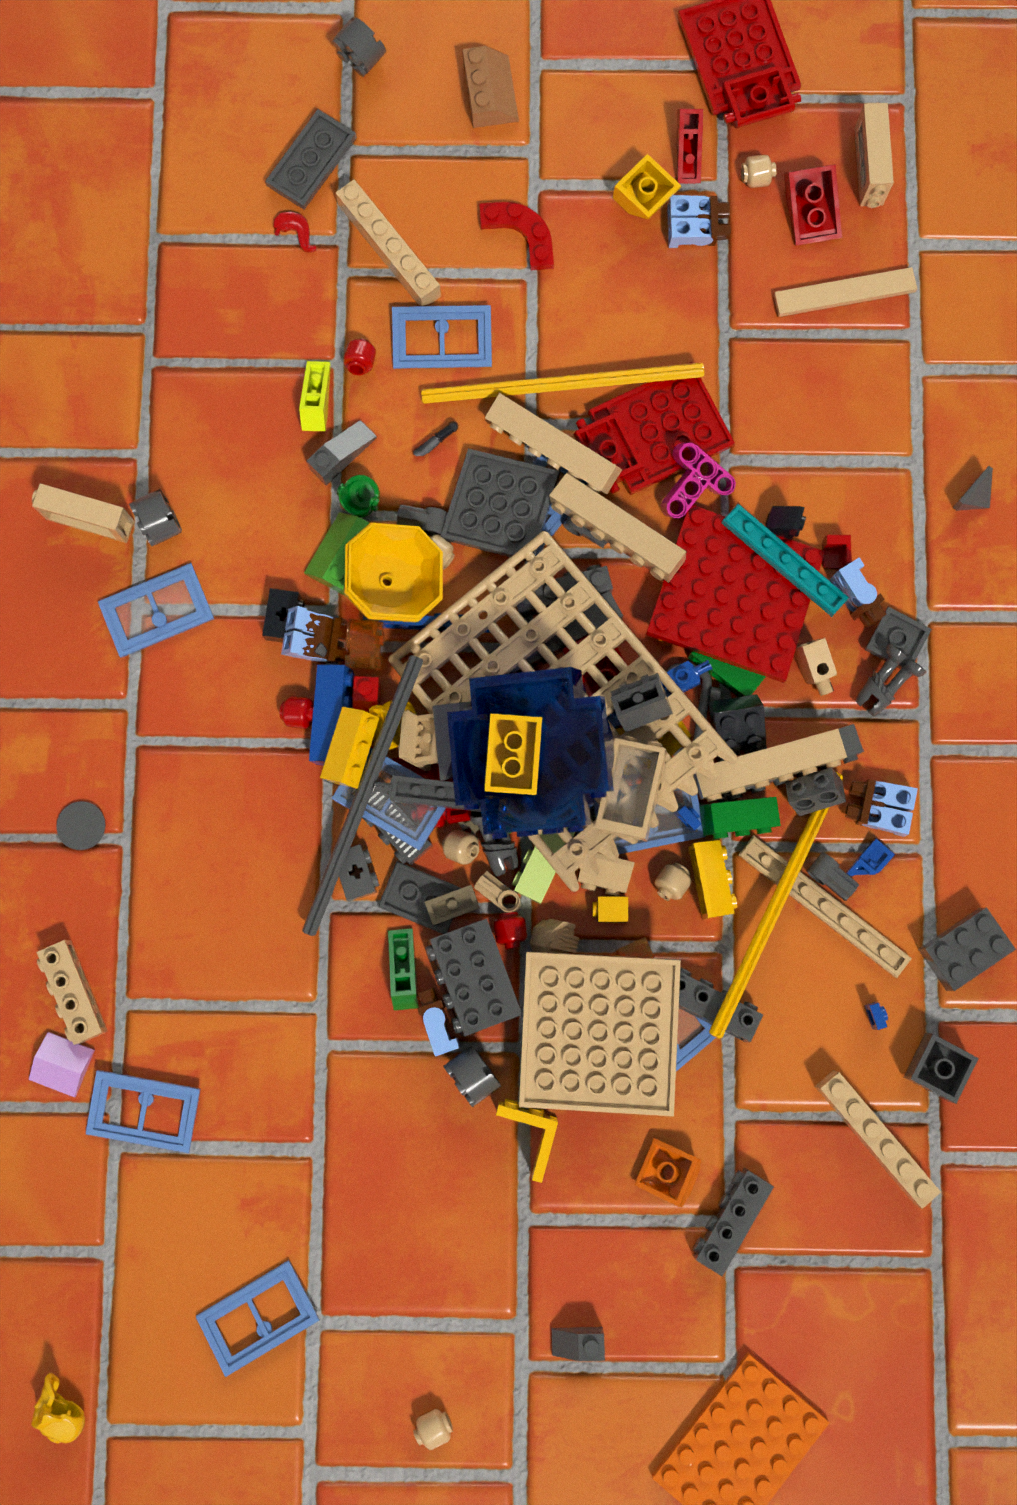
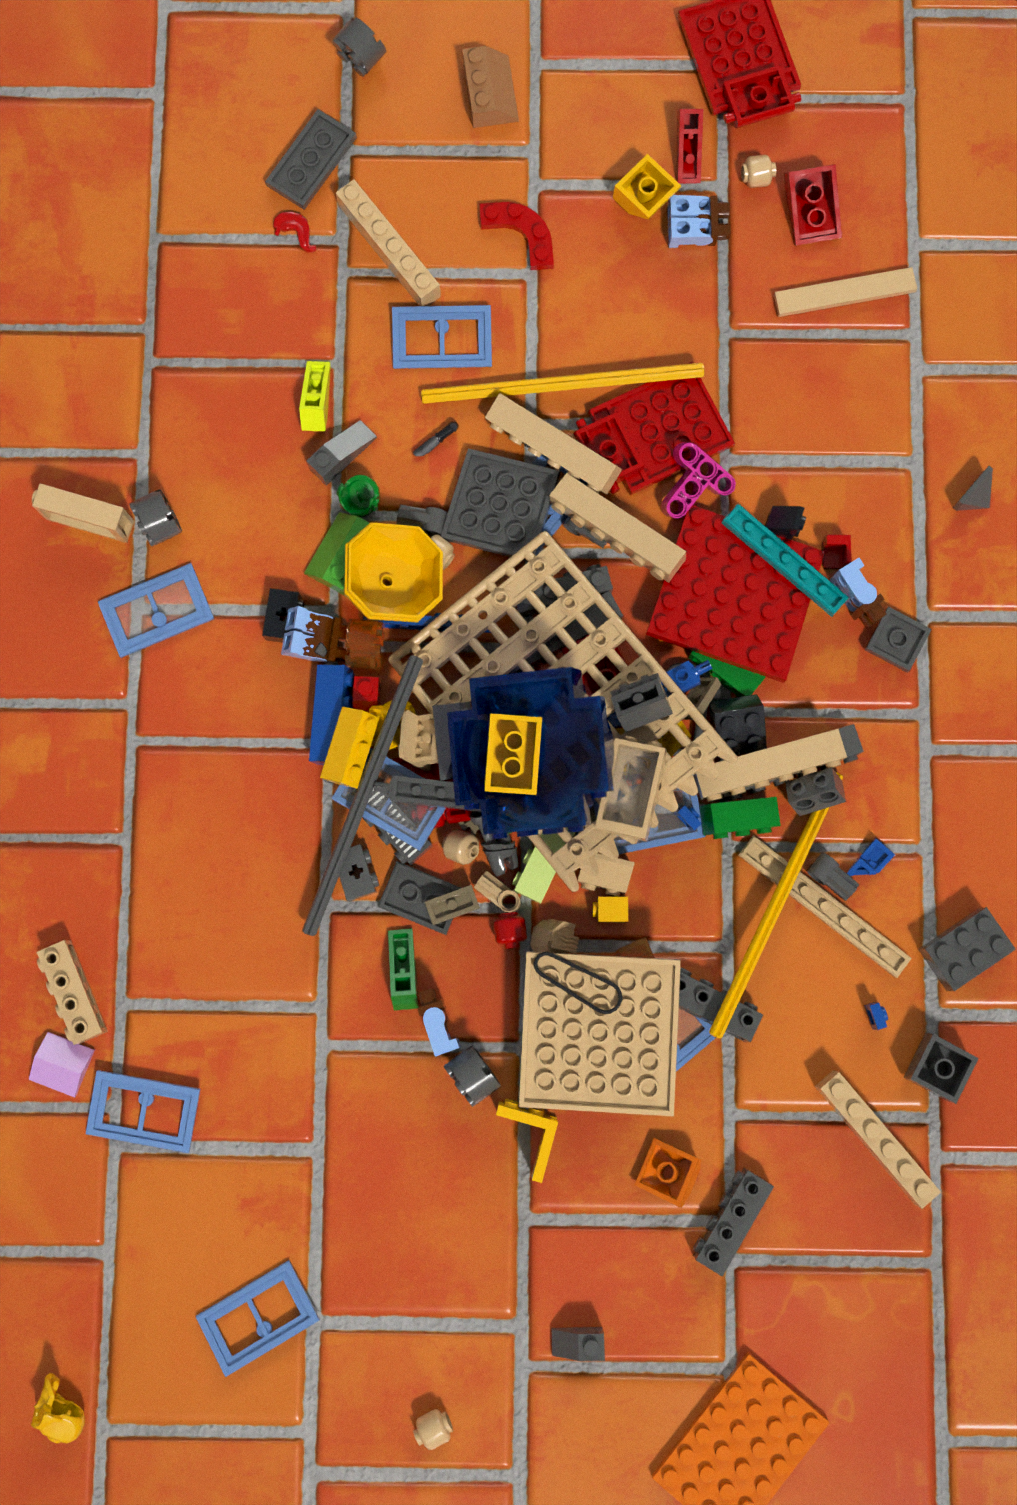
dark grey piece [56,801,106,850] -> none
red head [279,696,314,729] -> none
red head [343,338,376,376] -> none
dark grey brick [425,919,522,1036] -> none
tan head [655,863,691,901] -> none
yellow slope [688,840,737,920] -> none
tan torso [794,638,837,696] -> none
light blue hips [845,779,918,837] -> none
tan piece [854,103,894,208] -> none
dark grey piece [855,643,927,716] -> none
none -> black piece [534,952,622,1014]
none -> dark tan plate [683,677,721,720]

